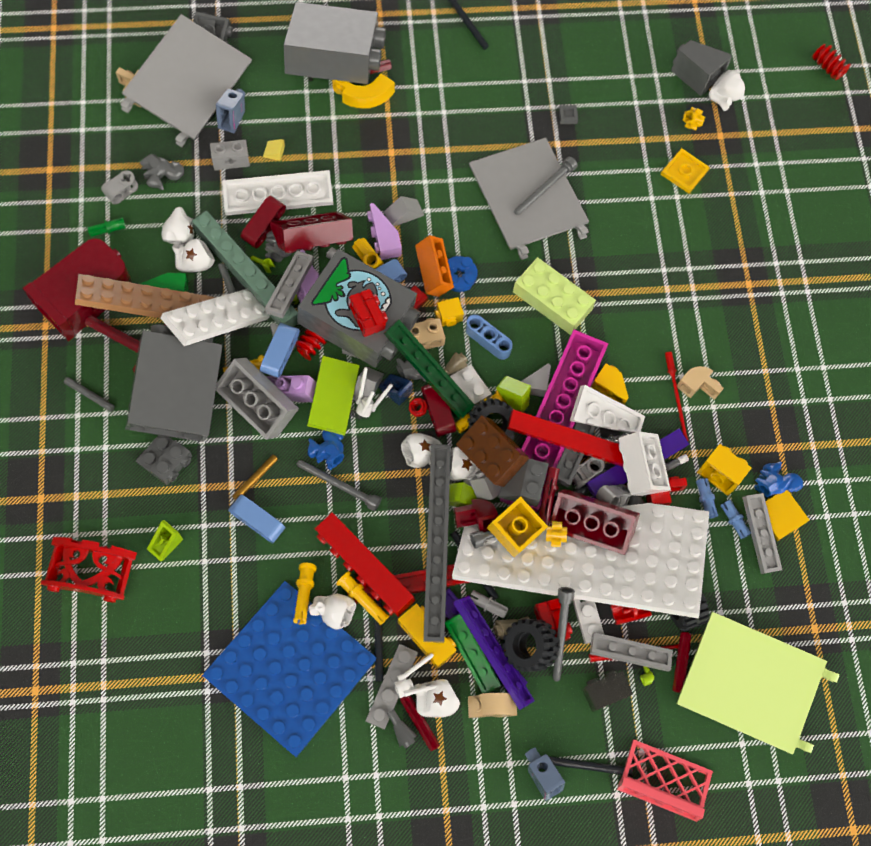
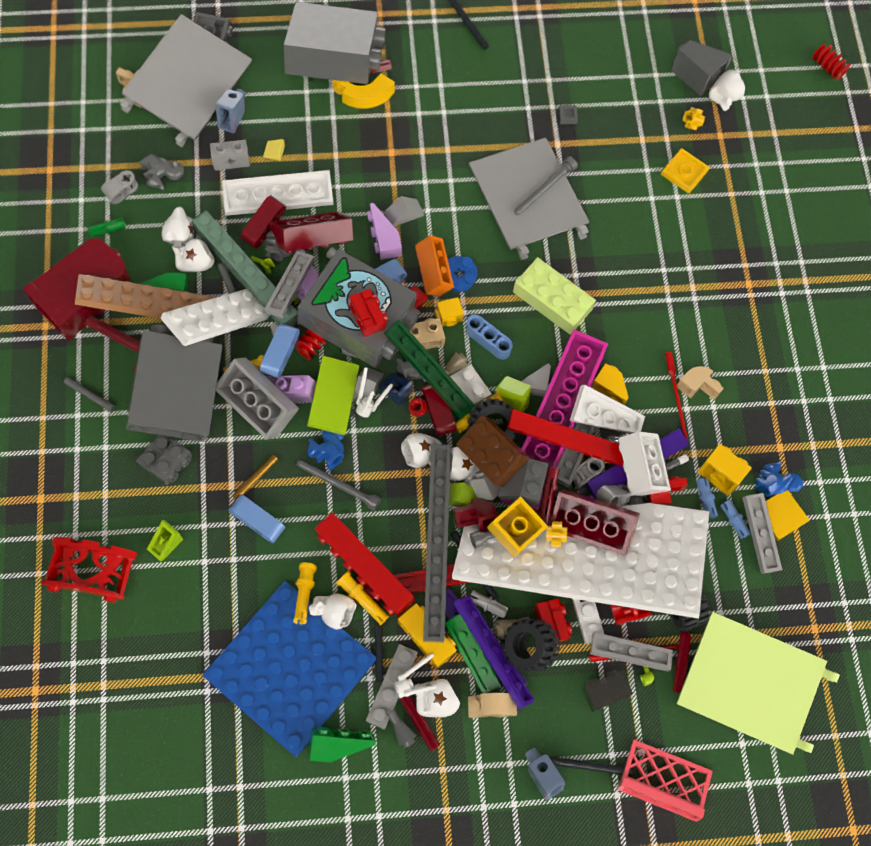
yellow piece [352,238,384,269] -> none
dark grey piece [553,587,575,681] -> none
none -> green slope [308,727,376,762]

